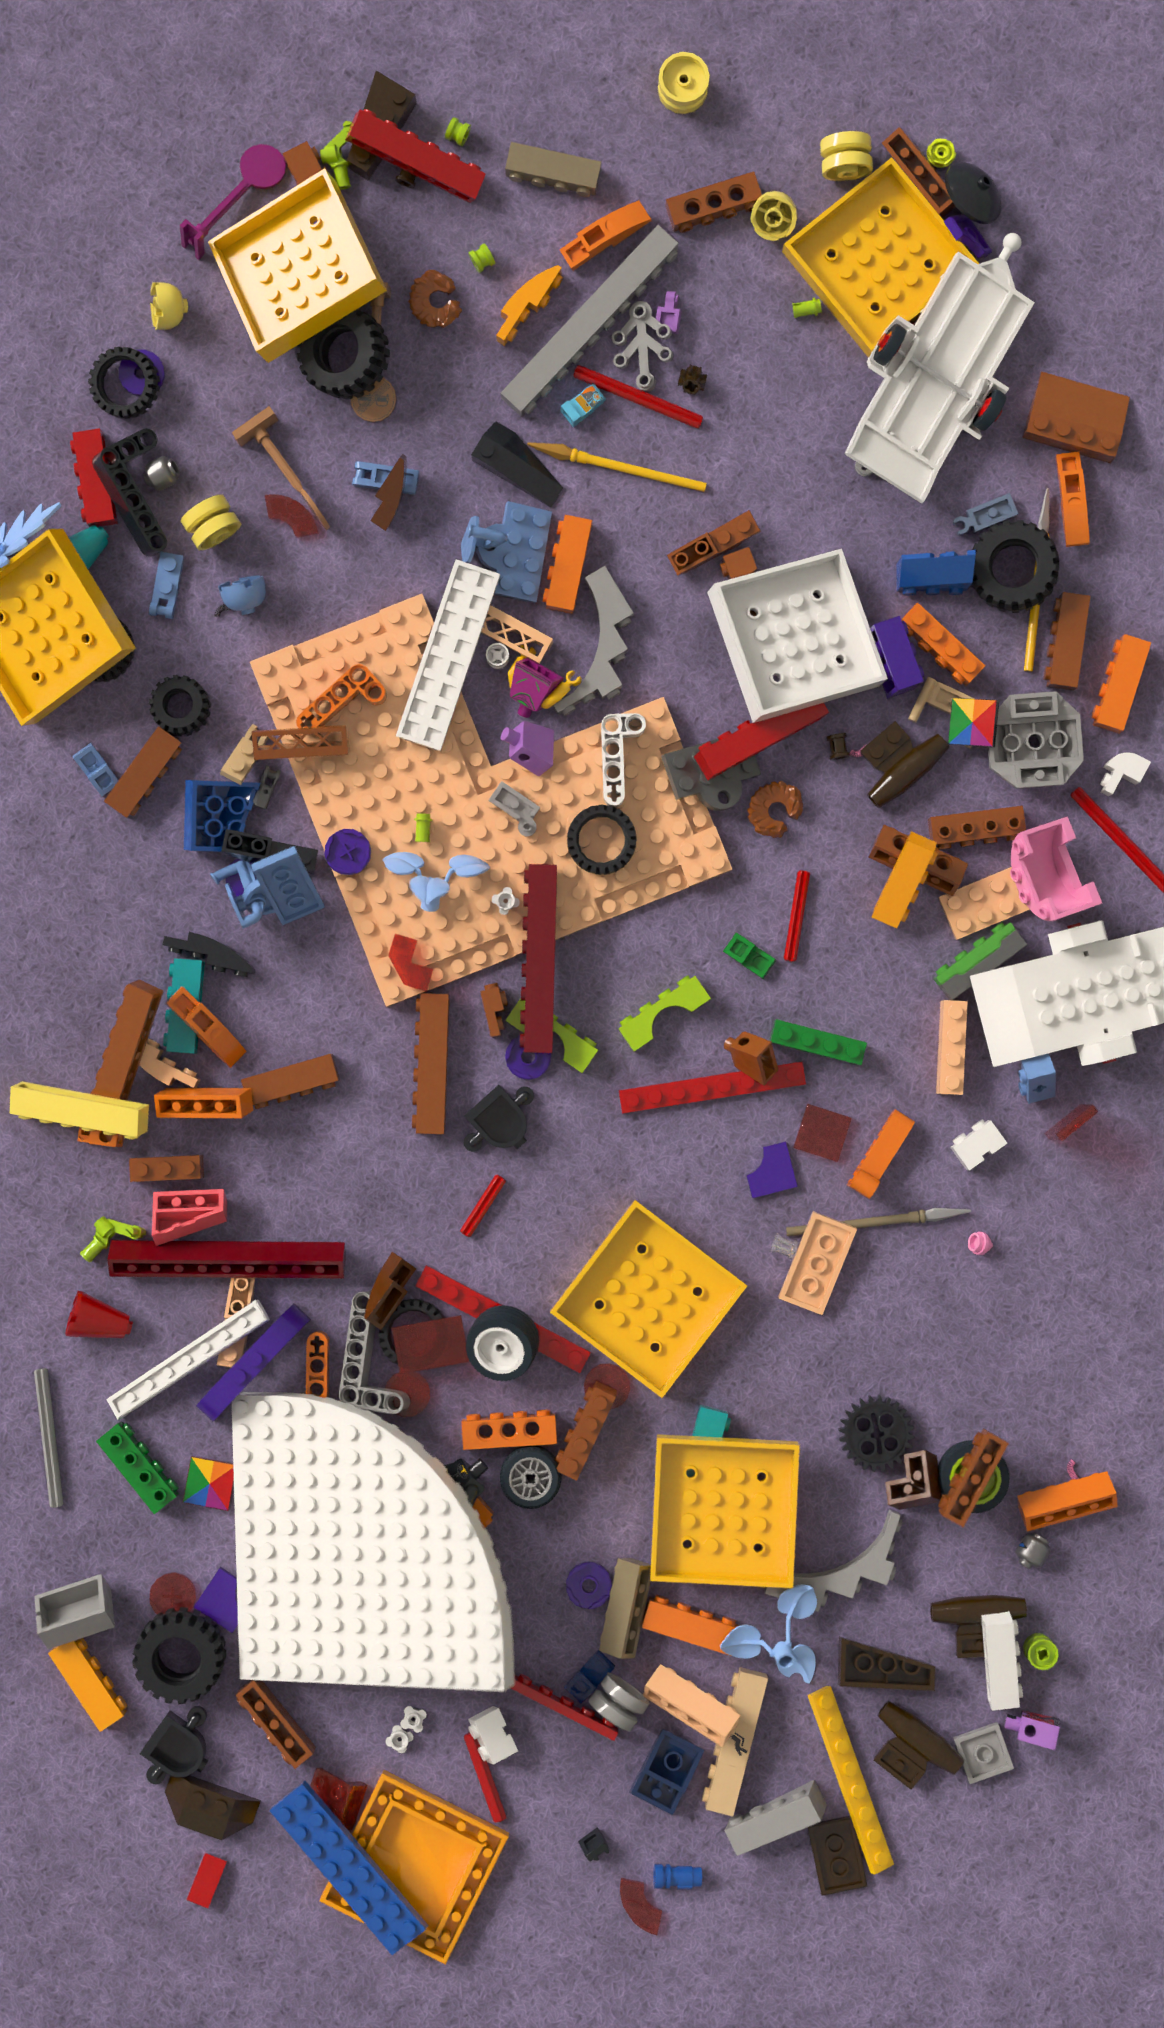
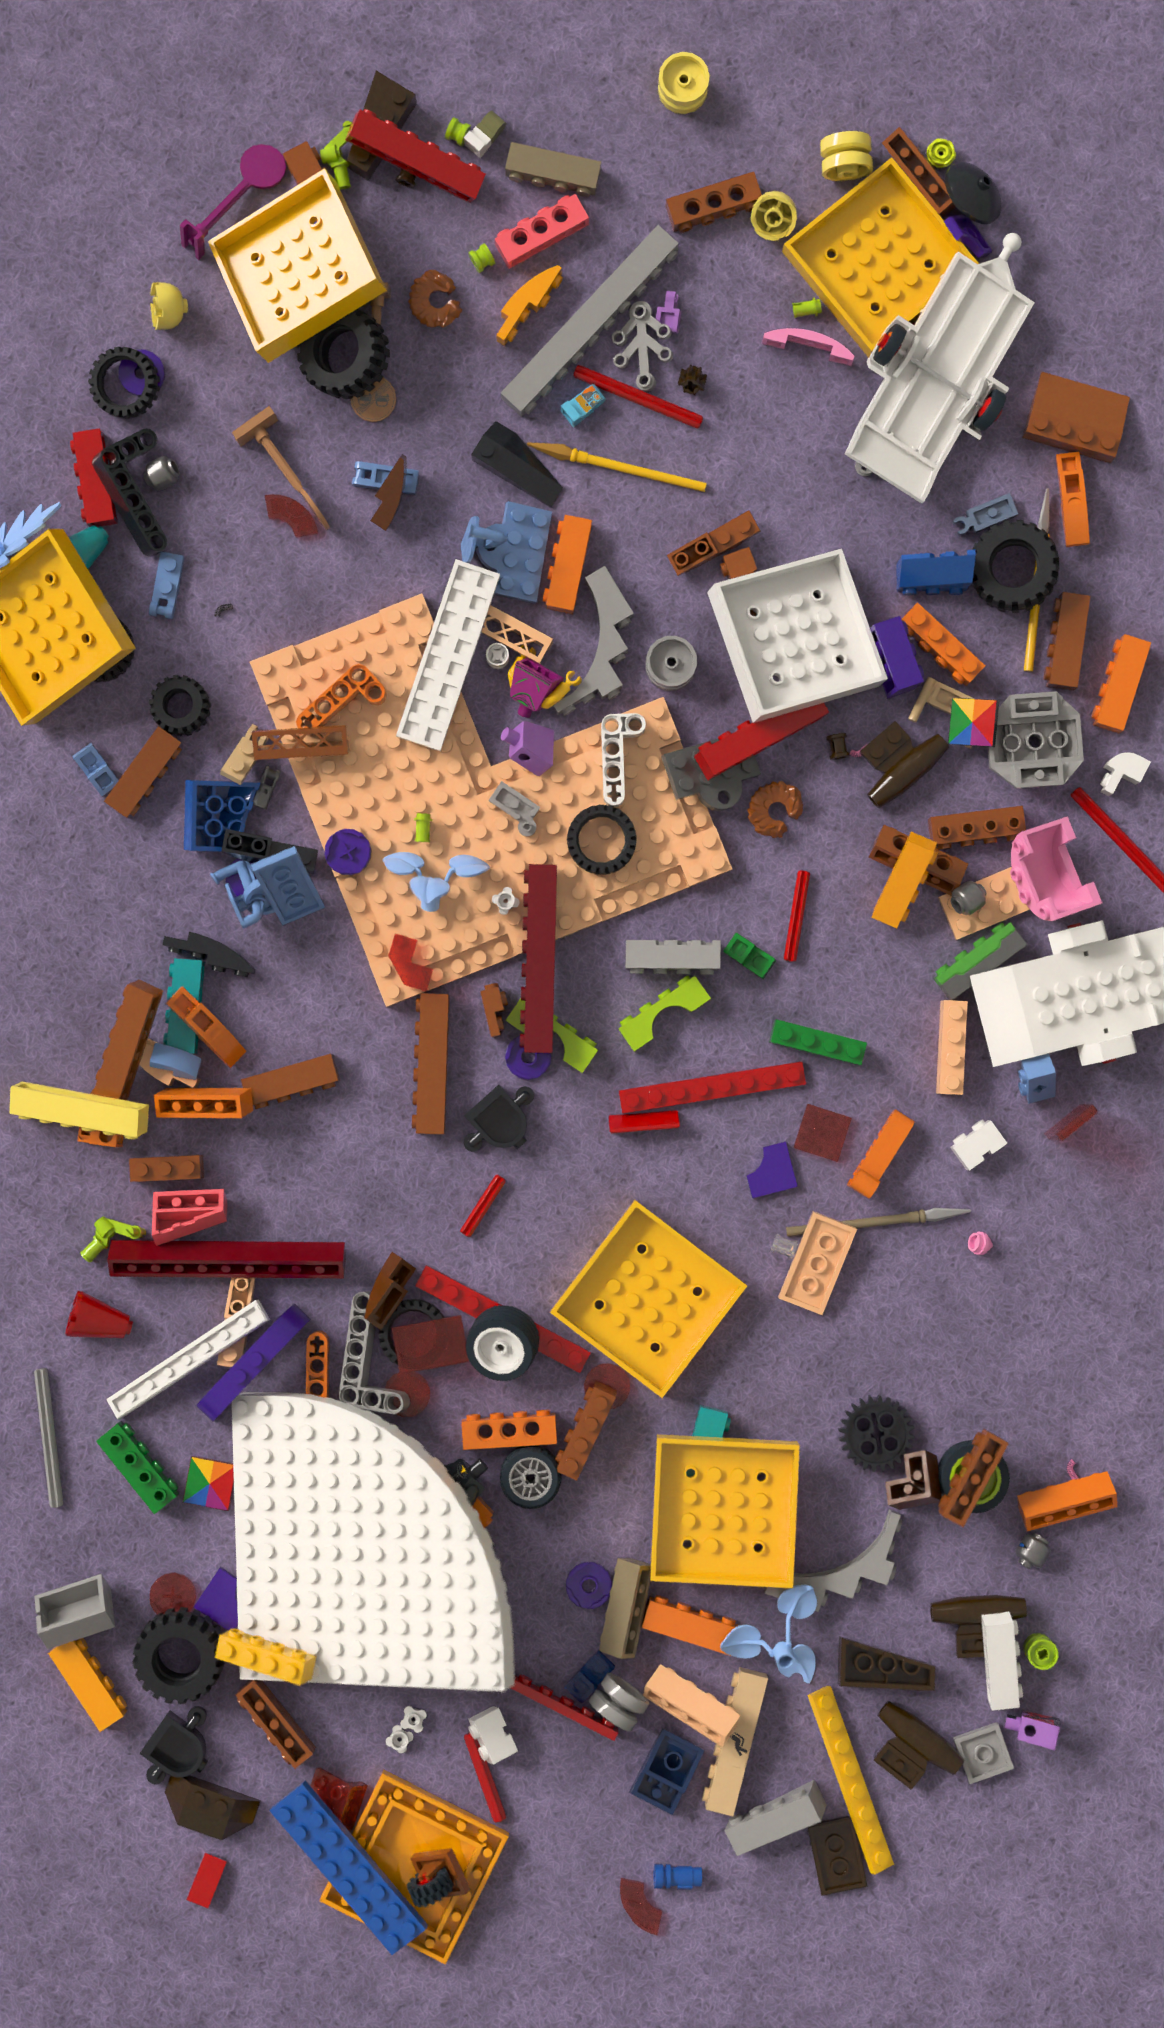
light yellow wheel [181,495,241,551] -> none
medium blue cylinder [218,575,266,615] -> none
orange slope [560,201,652,271] -> none
black tile [578,1828,609,1861] -> none
dark orange torso [724,1032,778,1085] -> none
none -> medium blue slope [150,1043,202,1080]
none -> yellow brick [215,1629,317,1685]
none -> plate [407,1848,470,1907]
none -> leg [464,110,506,158]
none -> coral brick [495,194,589,269]
none -> red slope [608,1110,680,1133]
none -> light grey wedge [625,940,721,975]
none -> light grey wheel [646,636,697,691]
none -> bright pink slope [762,328,854,366]
none -> flat silver head [951,881,986,915]

